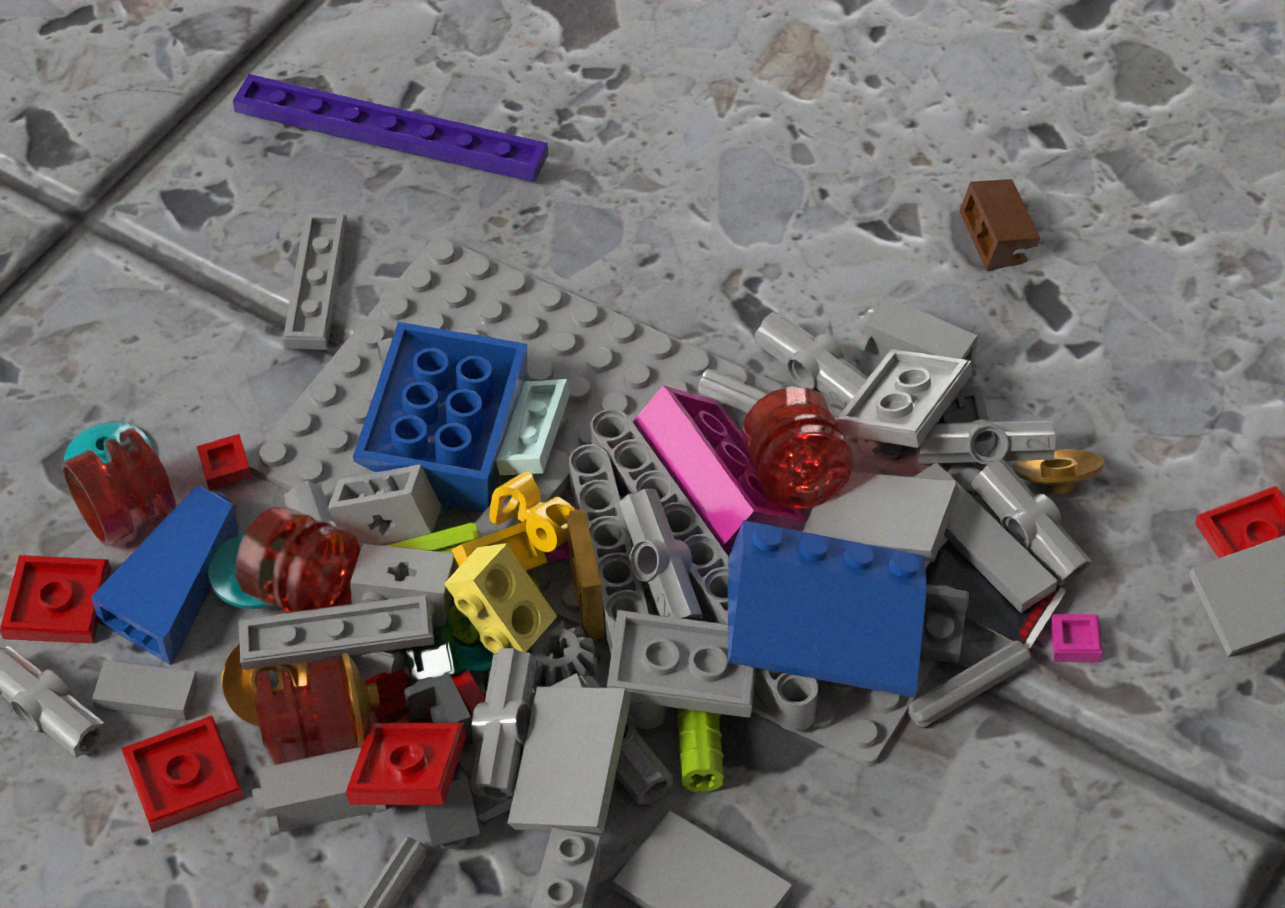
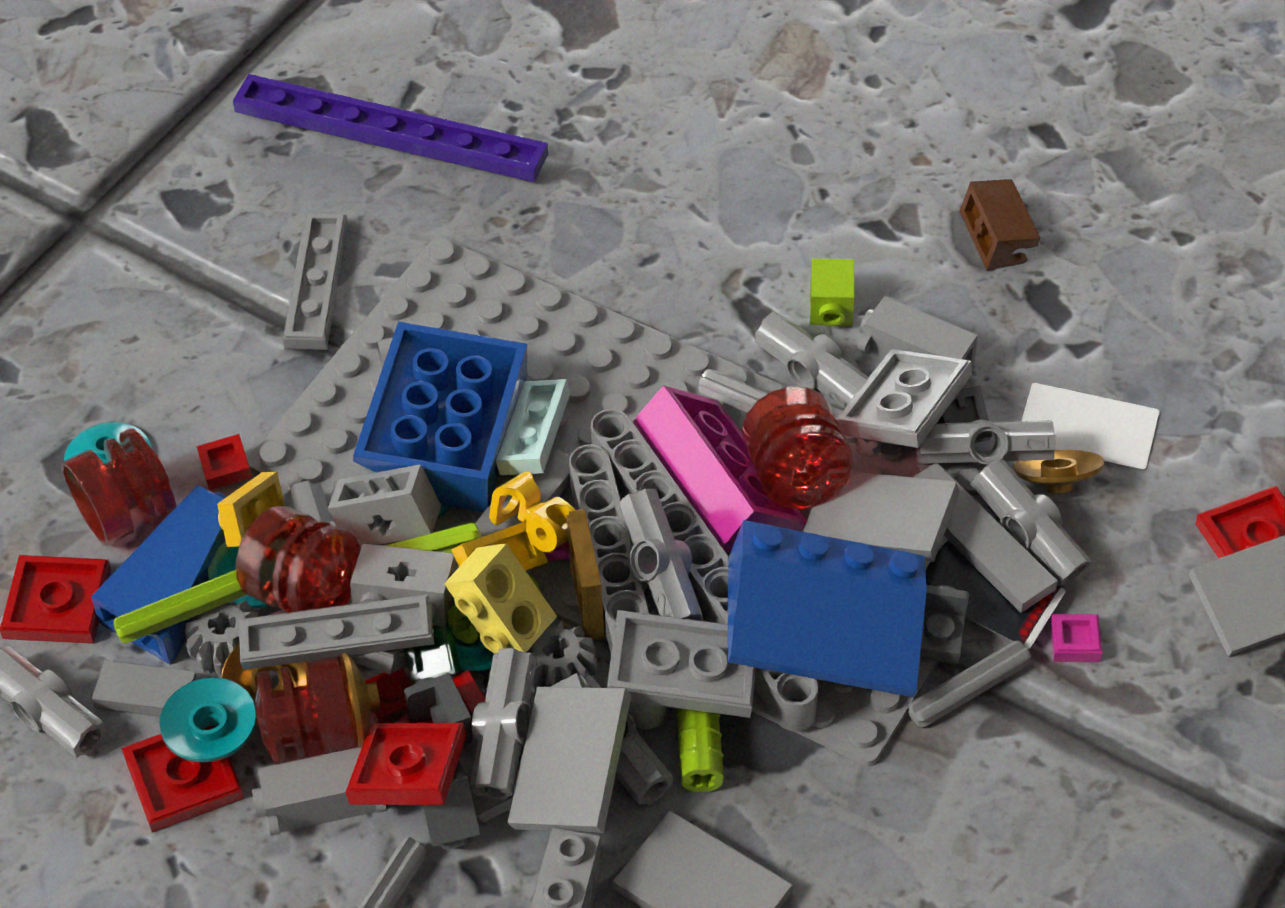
none -> lime axle [113,569,250,644]
none -> teal dish [159,678,257,762]
none -> light grey gear [185,600,261,677]
none -> yellow plate [217,471,287,547]
none -> lime brick [810,258,854,326]
none -> white sticker [1022,383,1160,470]

